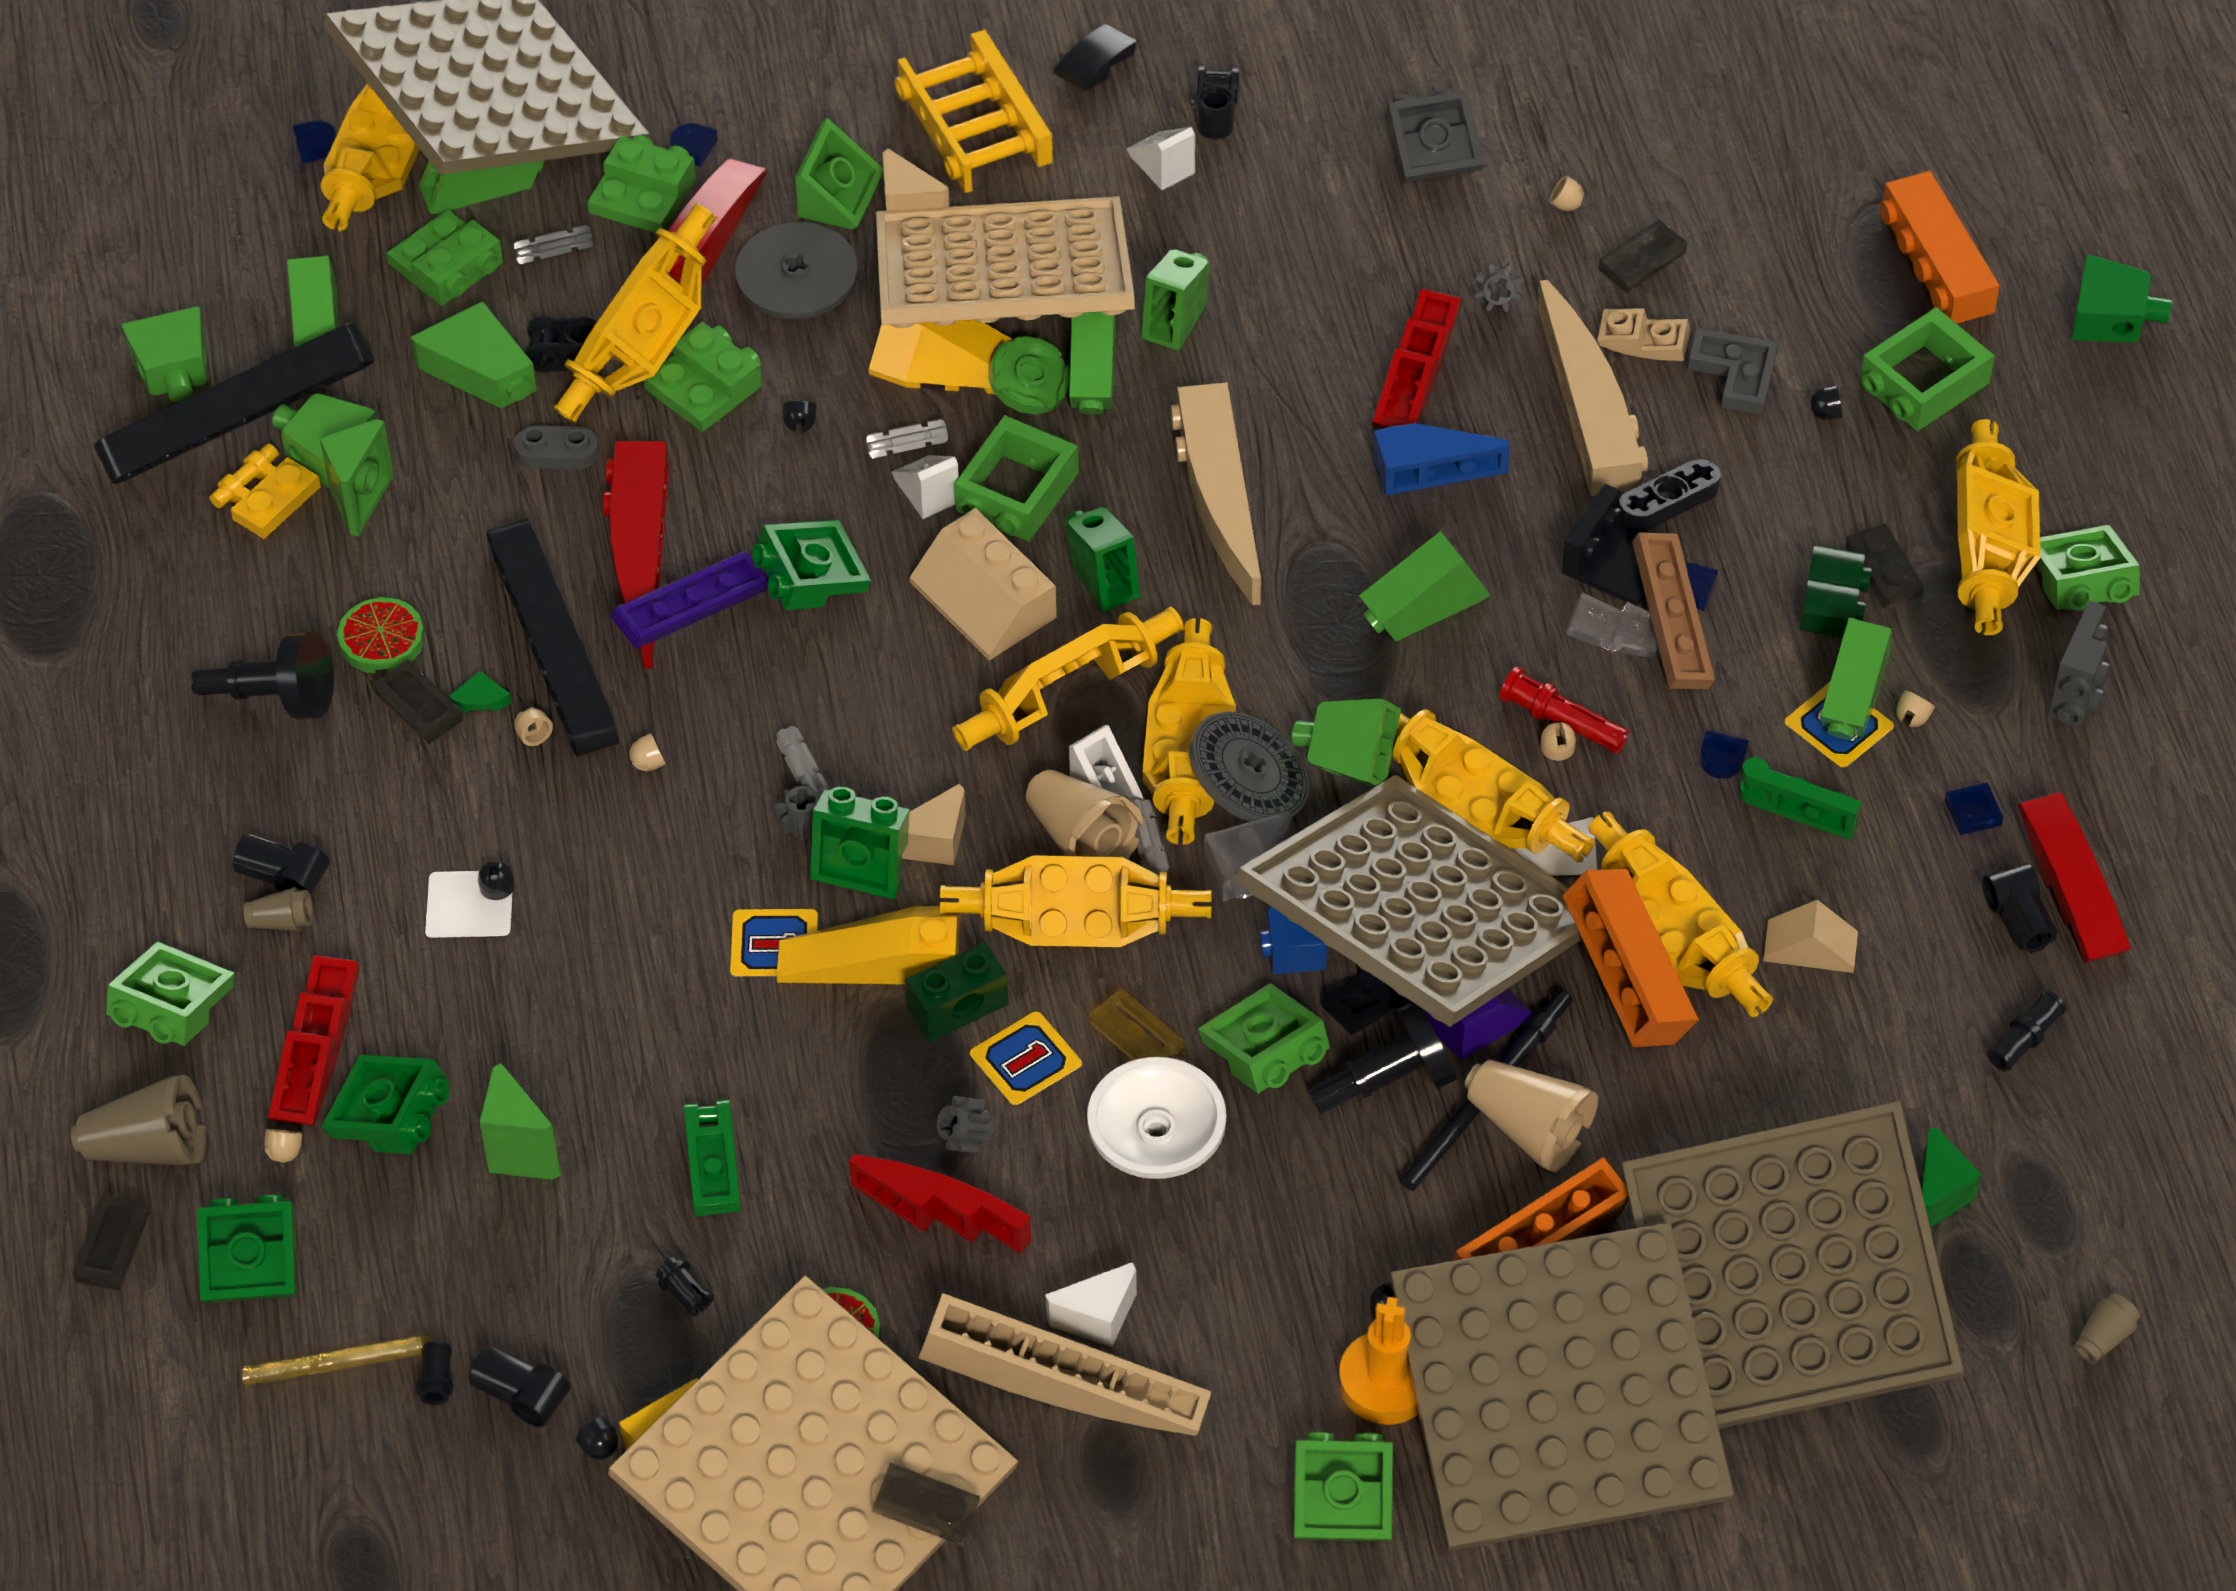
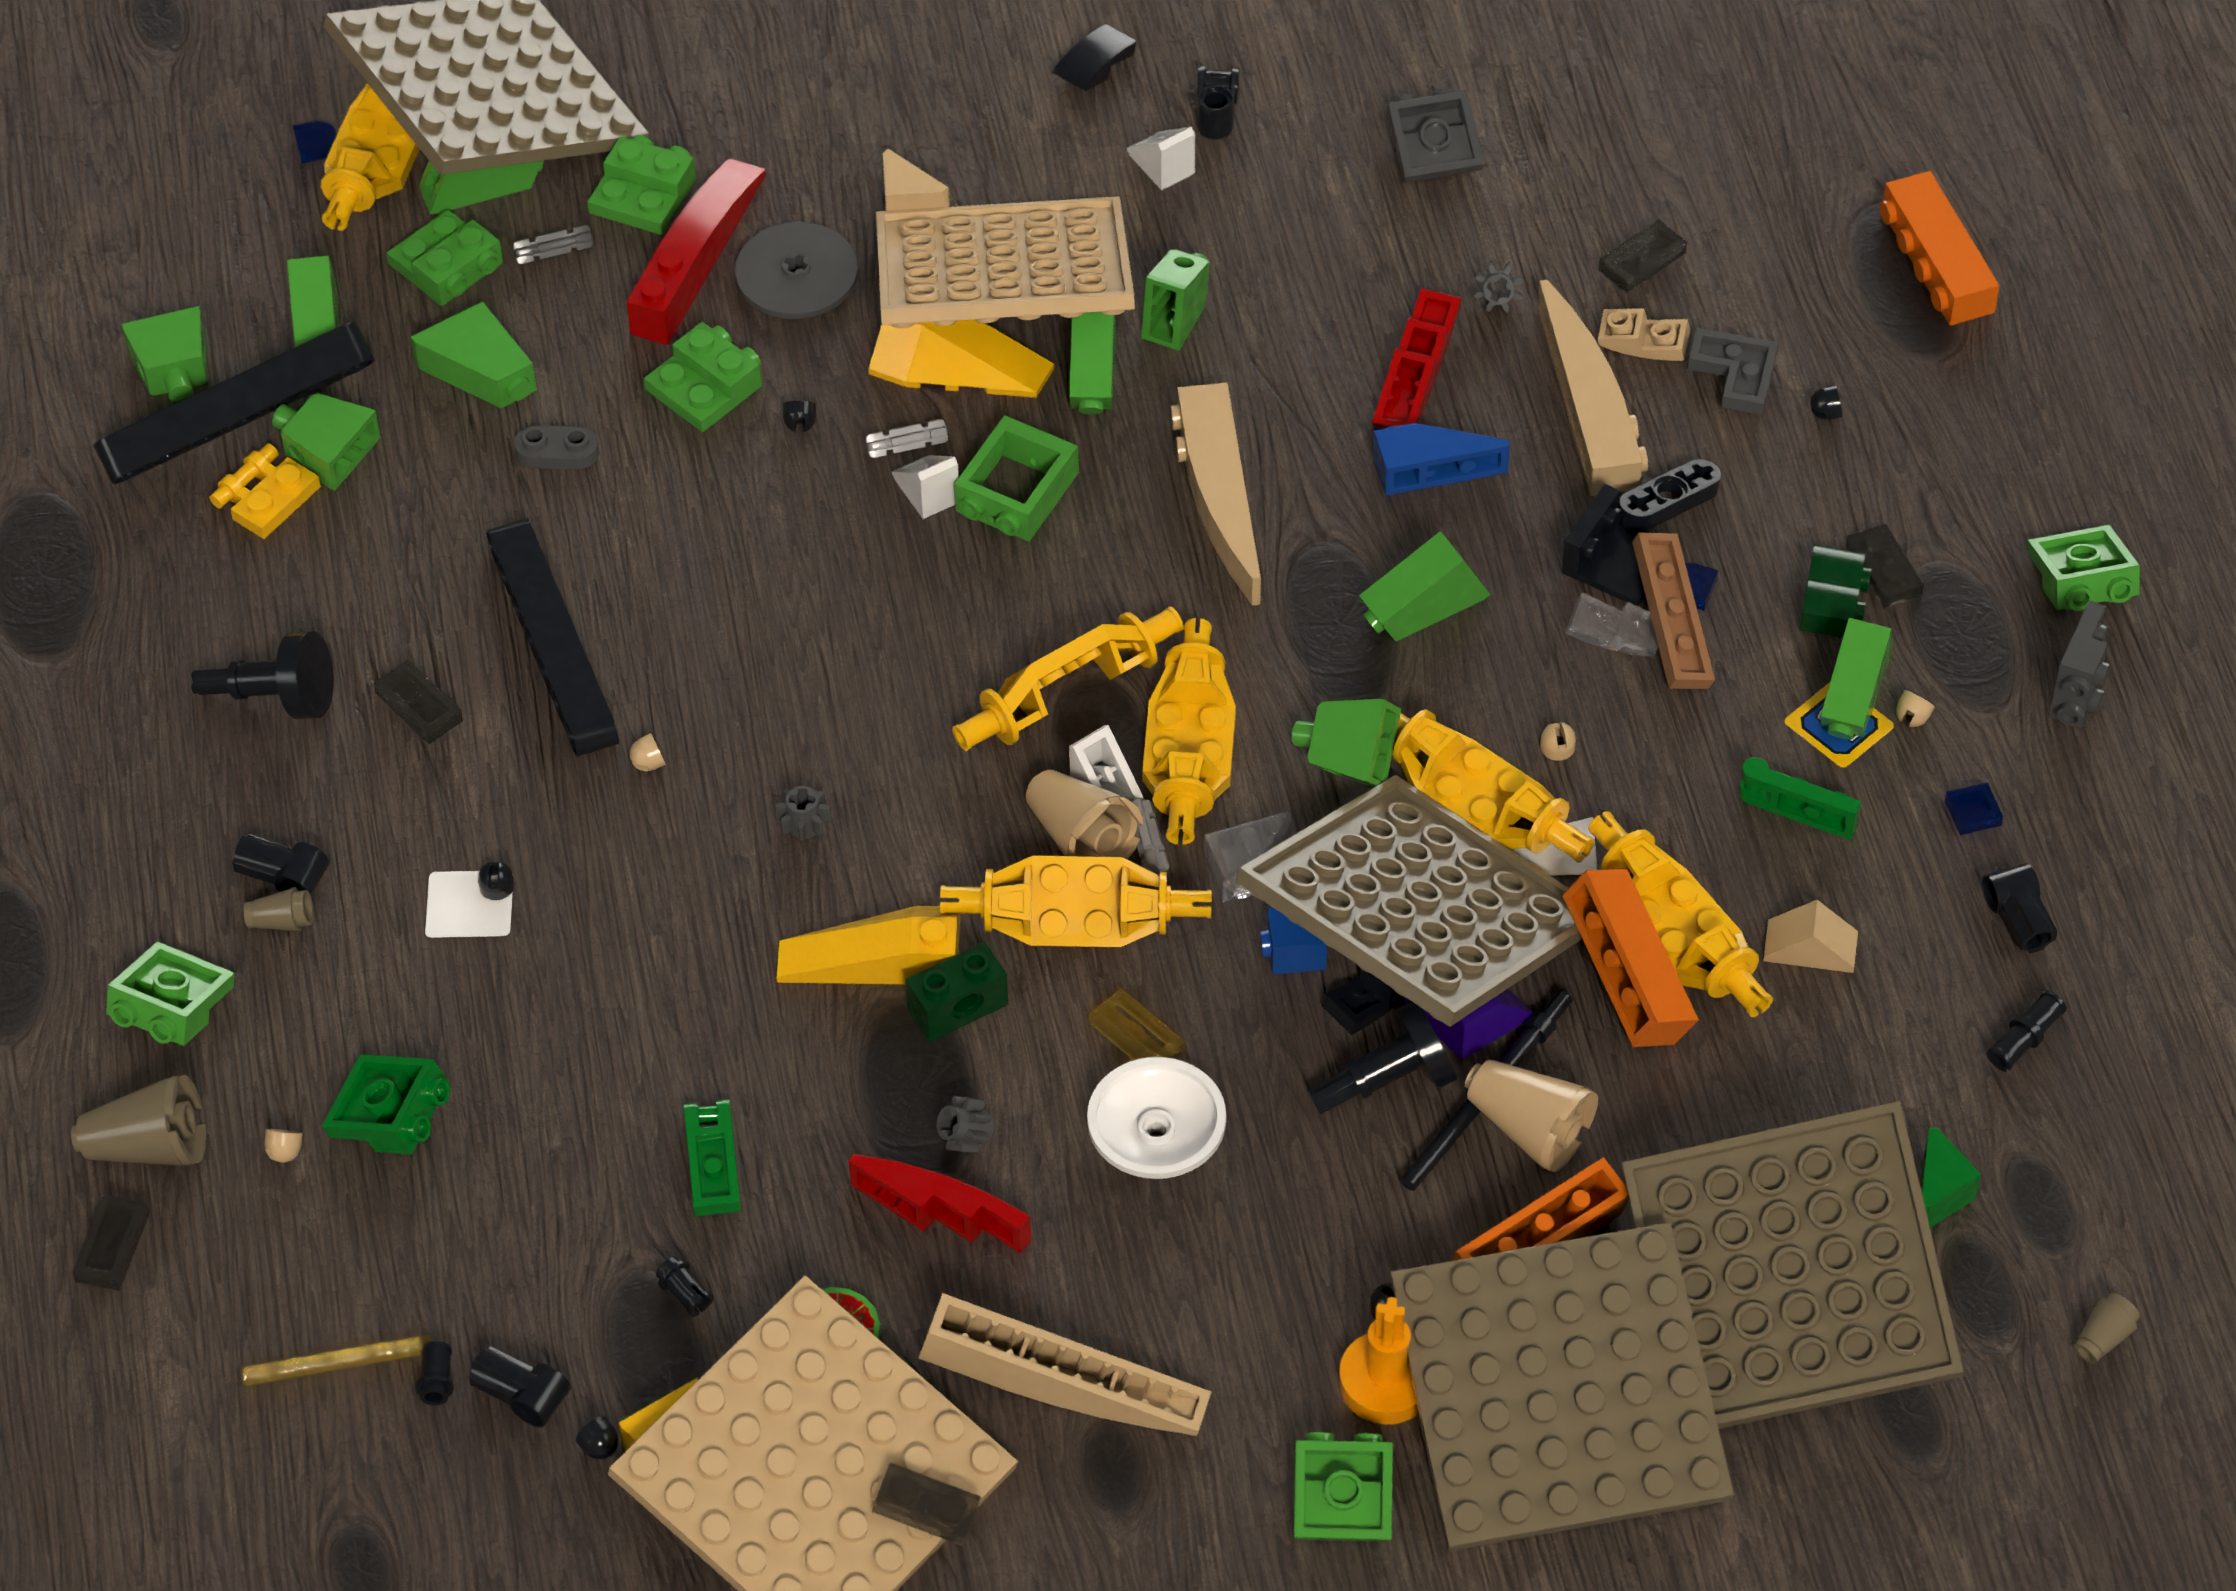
green plate [197,1195,297,1304] -> none
red slope [268,955,361,1126] -> none
bright green slope [320,419,394,537] -> none
tile [337,597,424,673] -> none
green tile [449,671,512,713] -> none
bright green slope [480,1063,561,1180] -> none
tan hinge [514,707,553,746] -> none
black piece [524,317,597,372] -> none
yellow plate [553,203,717,423] -> none
red slope [603,441,669,668] -> none
dark purple tile [611,550,768,649] -> none
clear blue tile [670,123,718,167] -> none
sticker [730,909,818,977] -> none
green plate [752,520,871,610] -> none
light grey axle [776,726,827,792] -> none
bright green slope [795,118,884,230] -> none
green plate [810,787,910,900] -> none
yellow fence [894,29,1053,193] -> none
tan slope [902,784,966,865] -> none
tan slope [910,508,1057,661] -> none
sticker [970,1012,1082,1105] -> none
bright green tile [988,336,1070,415] -> none
white slope [1045,1262,1137,1348] -> none
green torso [1065,507,1140,613] -> none
piece [1189,712,1309,825] -> none
bright green plate [1198,983,1330,1094] -> none
red pin [1499,666,1629,755] -> none
tan hinge [1549,175,1584,211] -> none
clear blue tile [1700,730,1749,779] -> none
bright green window [1859,307,1995,432] -> none
yellow plate [1956,419,2041,635] -> none
red slope [2018,792,2131,964] -> none
green torso [2071,254,2172,343] -> none

